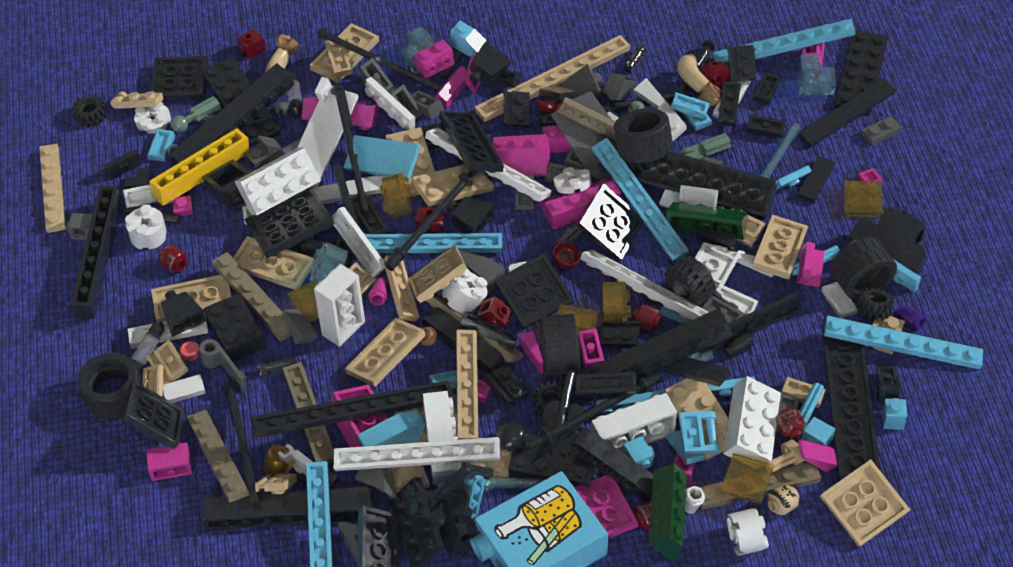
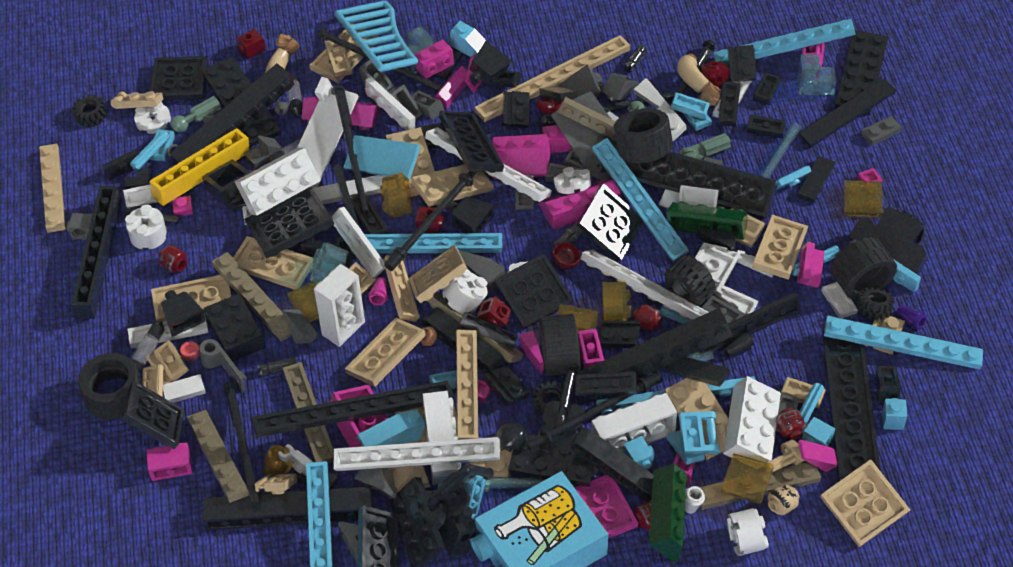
none -> medium azure axle [130,131,170,170]
none -> medium azure bar [334,0,418,72]

